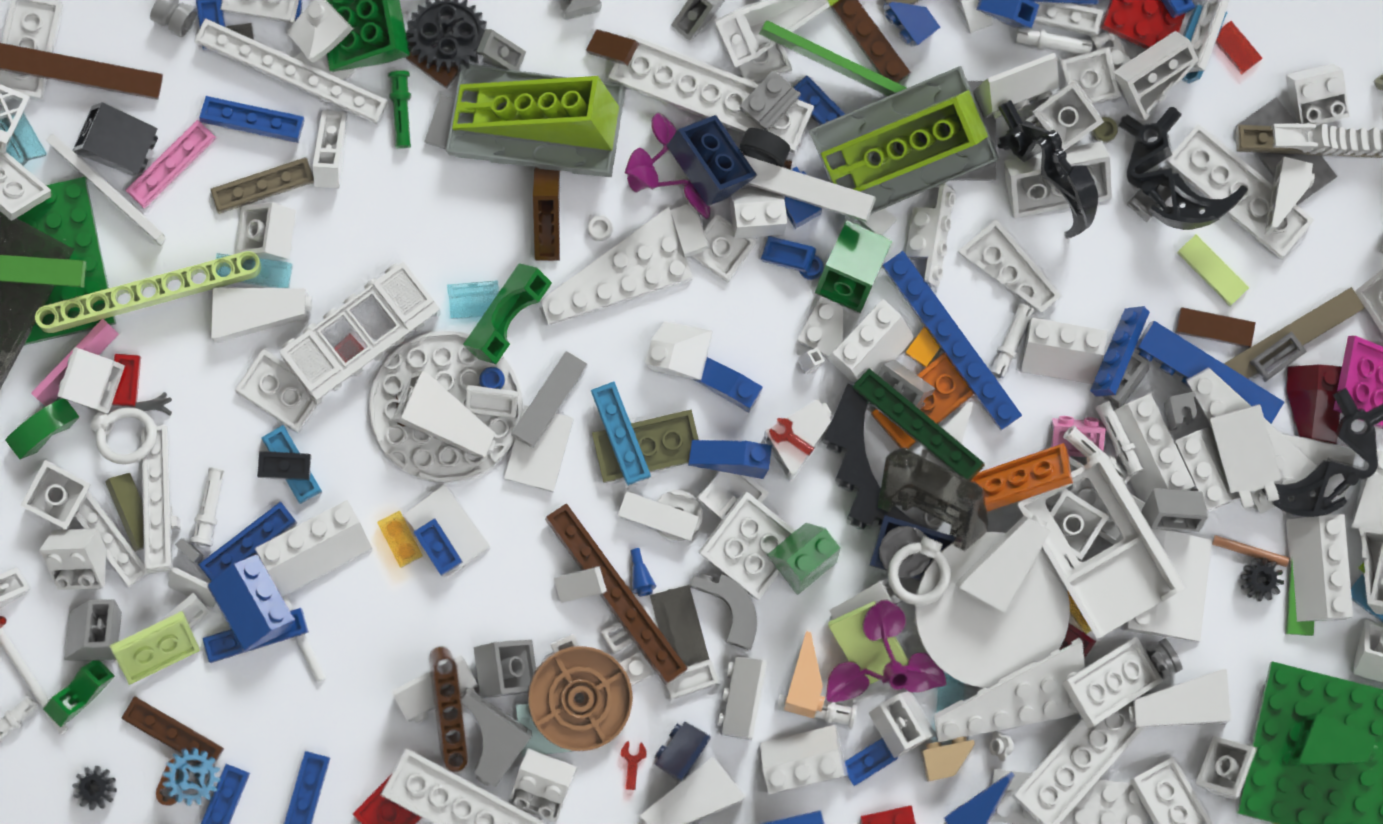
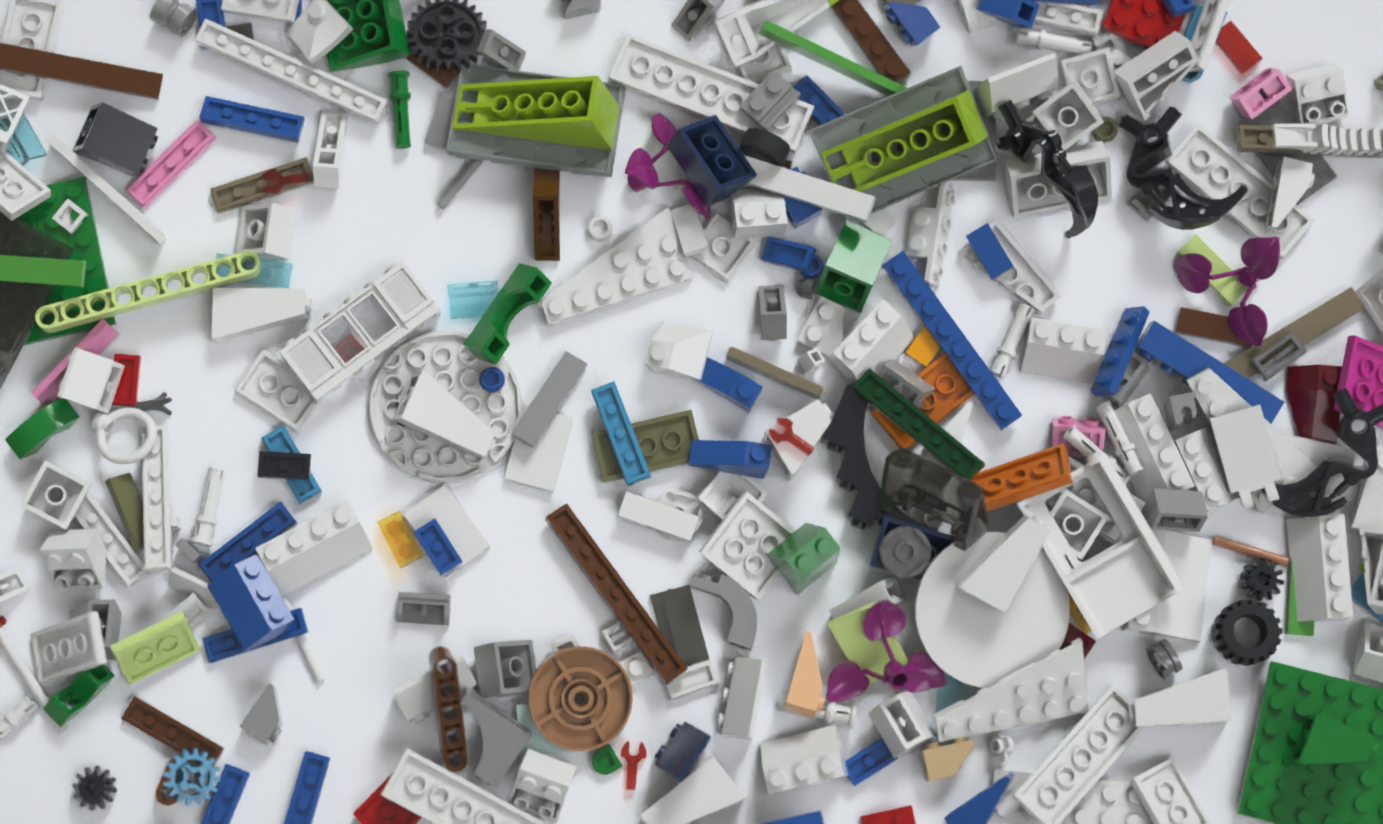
white tile [465,385,519,418] -> none
white tile [553,567,607,603] -> none
reddish brown tile [586,29,639,66] -> none
blue cone [630,548,657,597] -> none
white piece [888,536,951,606] -> none
white plate [1062,636,1163,728] -> none
white slope [1196,736,1256,800] -> none
none -> white tile [30,611,107,684]
none -> white tile [52,199,88,235]
none -> light grey slope [239,683,283,745]
none -> clear red bar [262,168,310,196]
none -> light grey hinge [397,592,452,626]
none -> light grey bar [436,159,484,210]
none -> green tile [592,744,623,775]
none -> dark tan tile [726,346,824,400]
none -> light grey slope [758,285,787,341]
none -> dark grey hinge [796,279,816,300]
none -> blue tile [966,223,1014,280]
none -> magenta plant [1174,237,1280,346]
none -> black tyre [1212,599,1283,666]
none -> bright pink brick [1229,67,1292,119]

